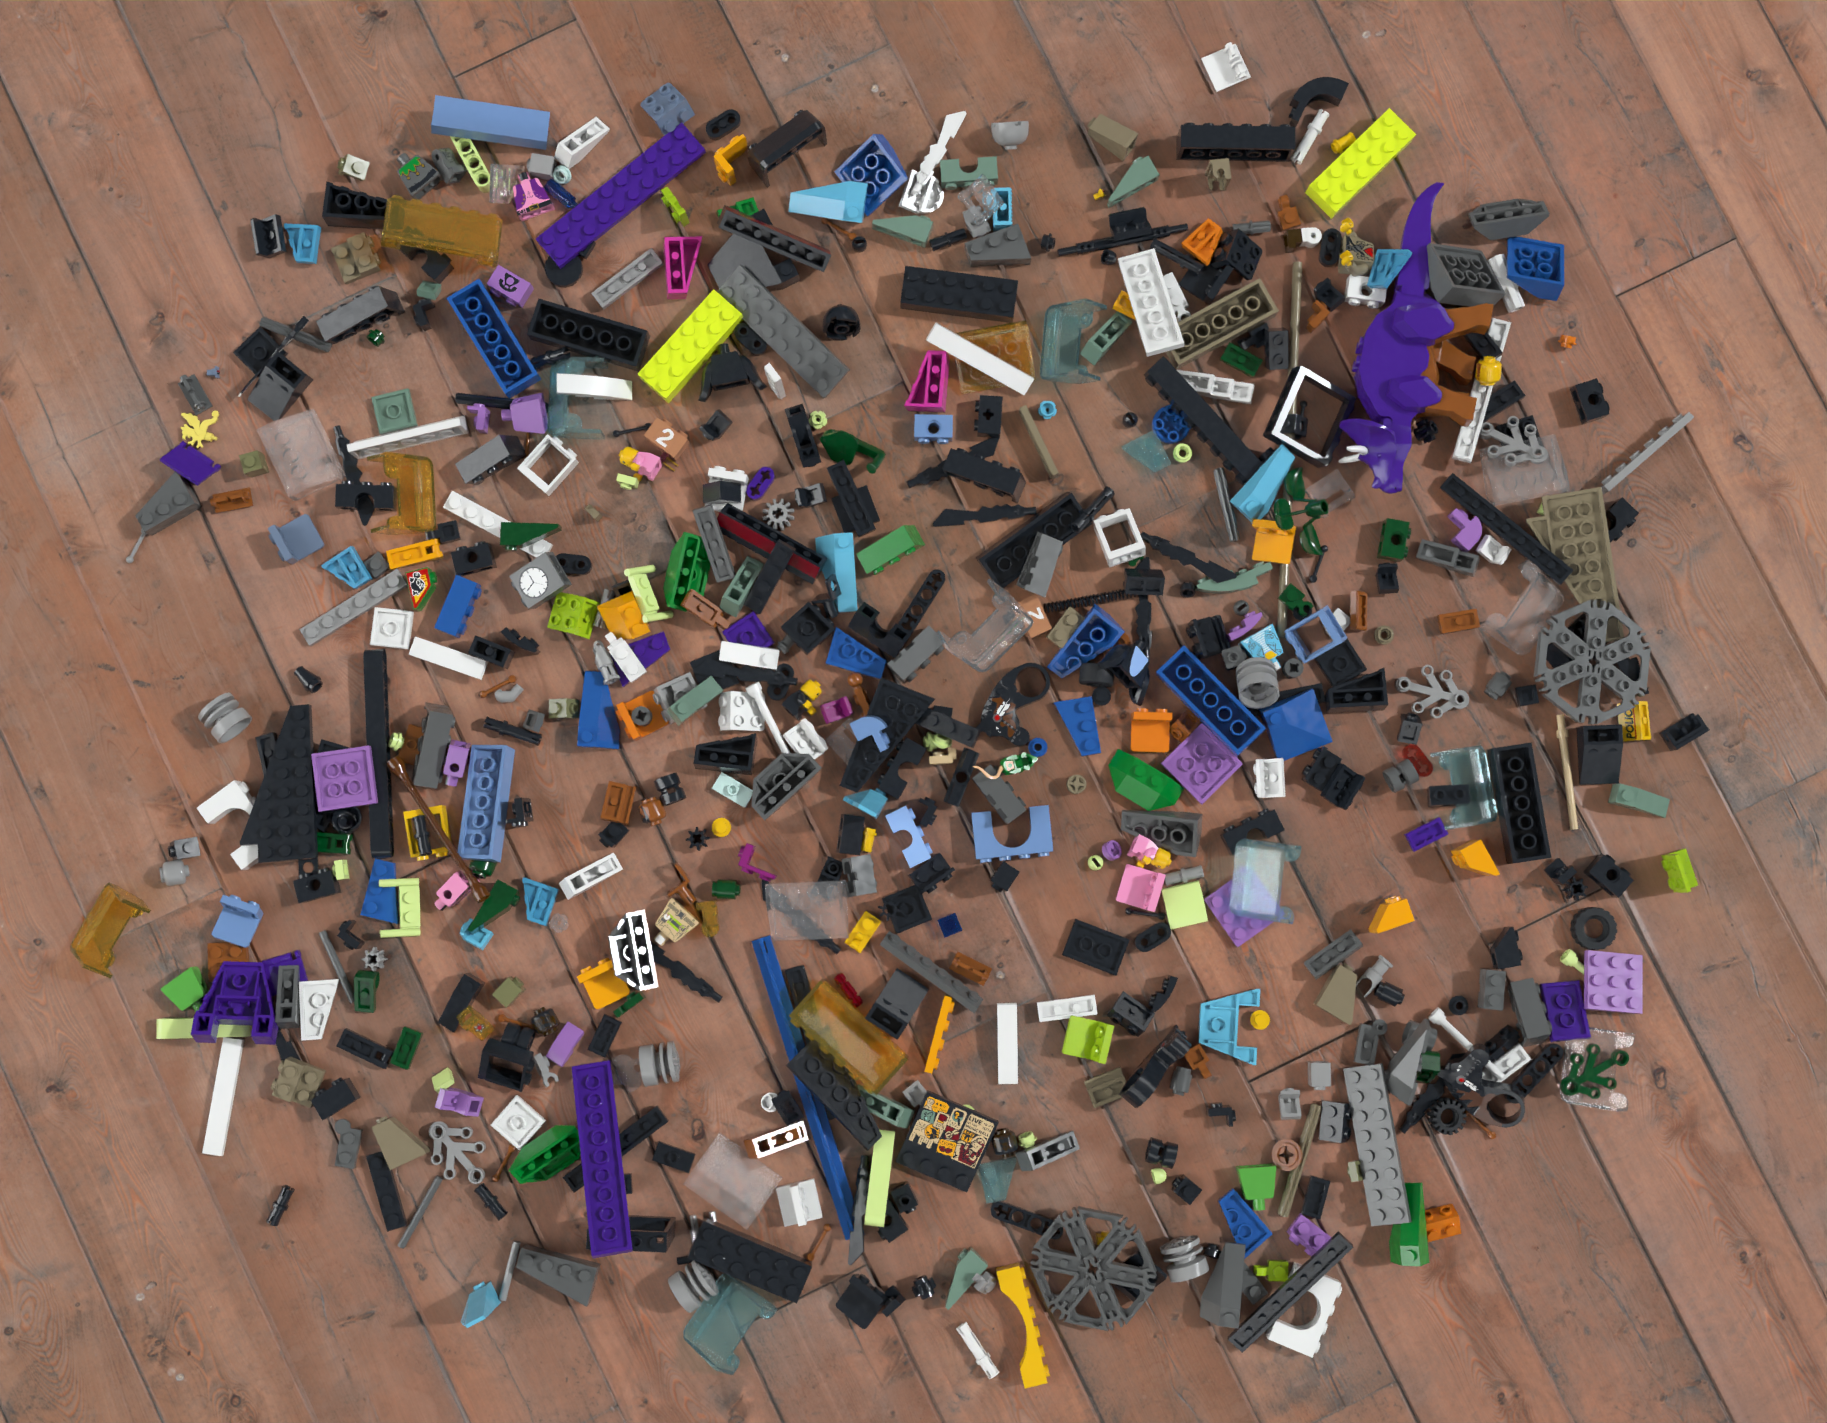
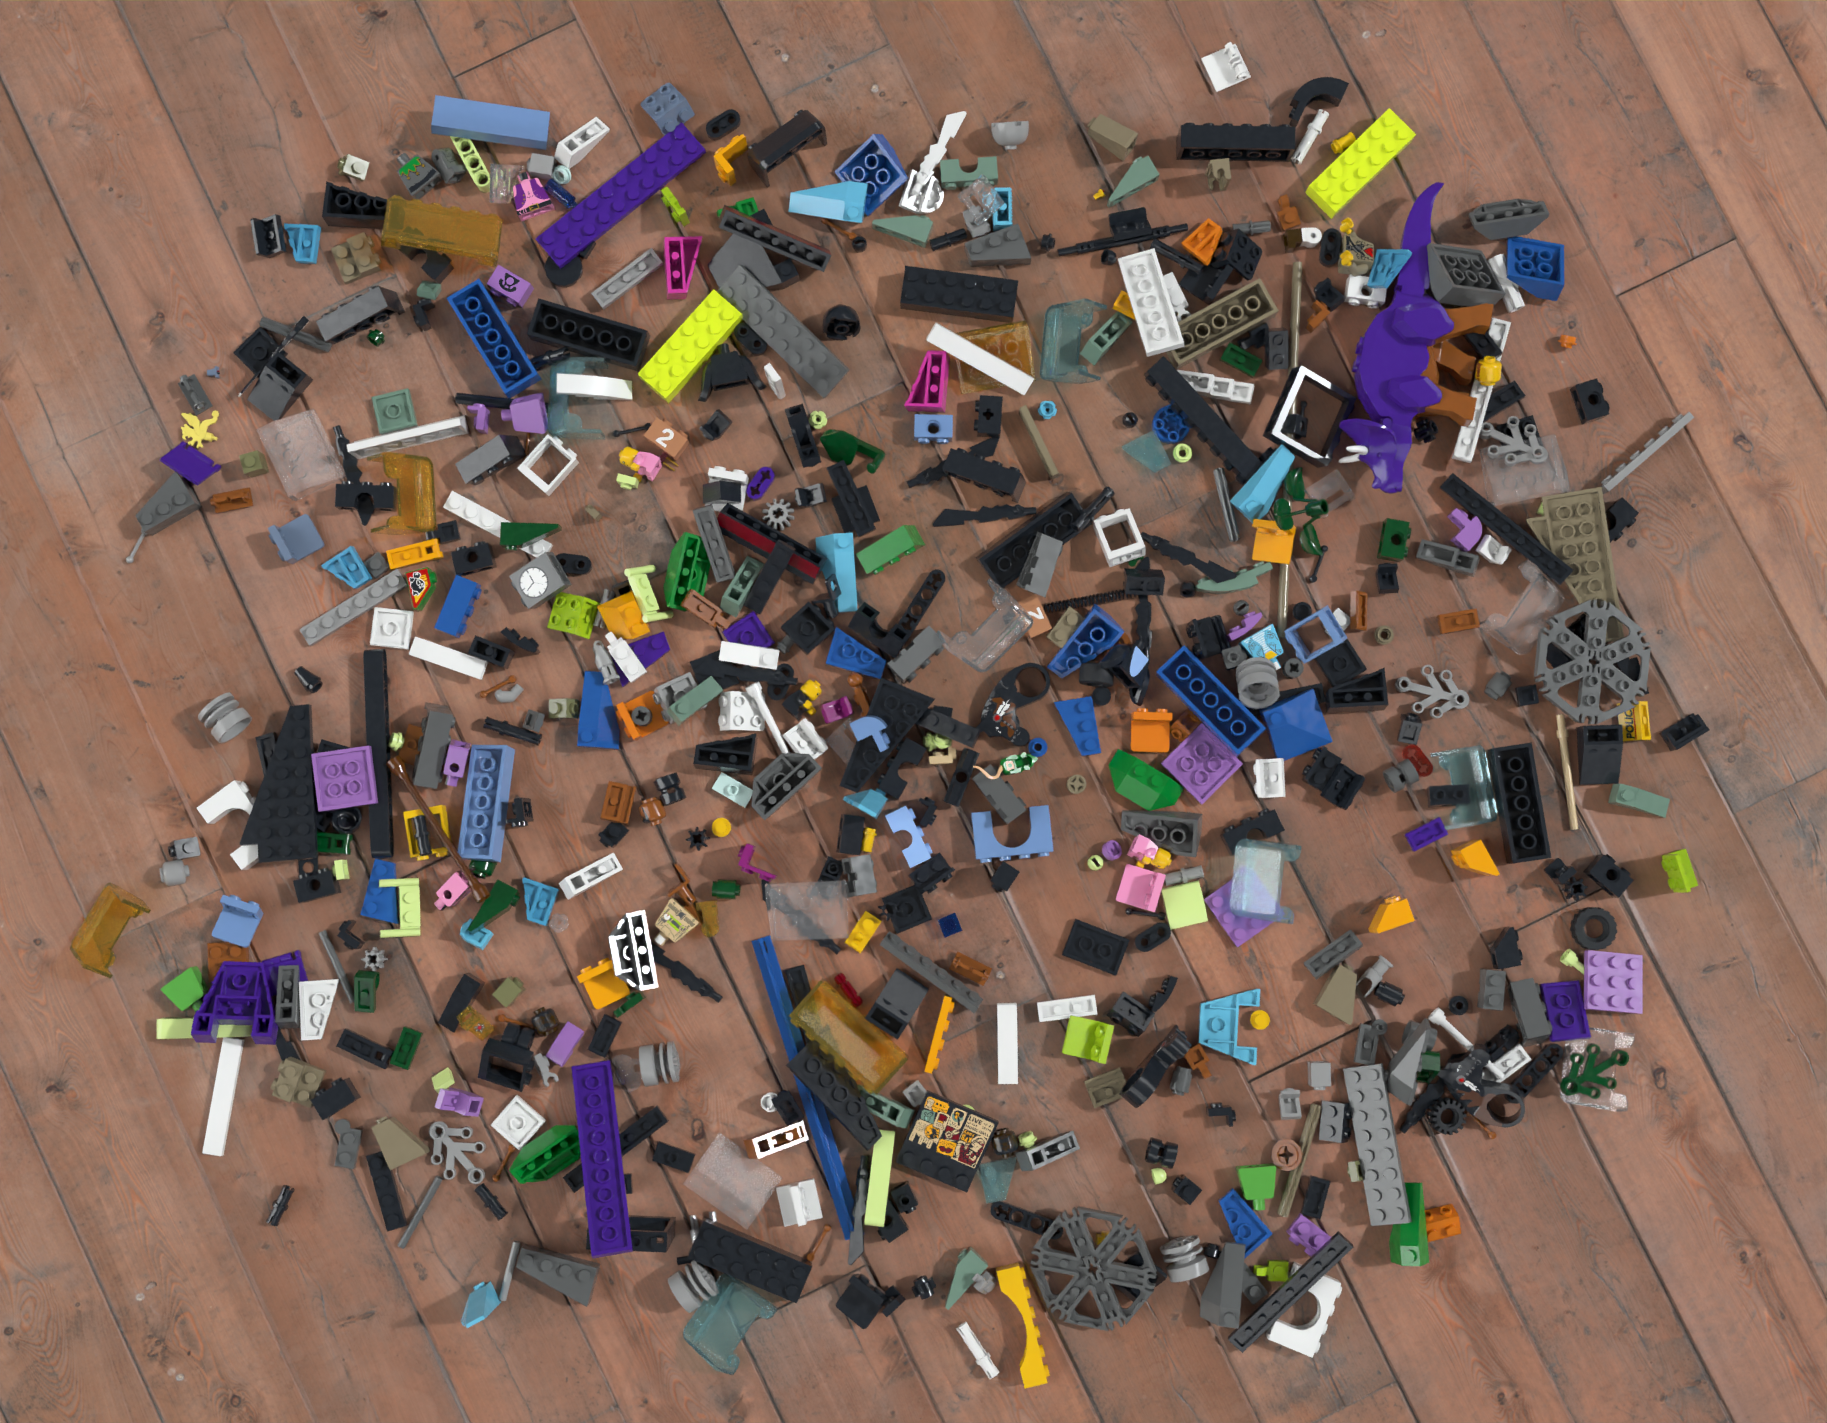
dark green plate [1277,583,1314,617] -> none

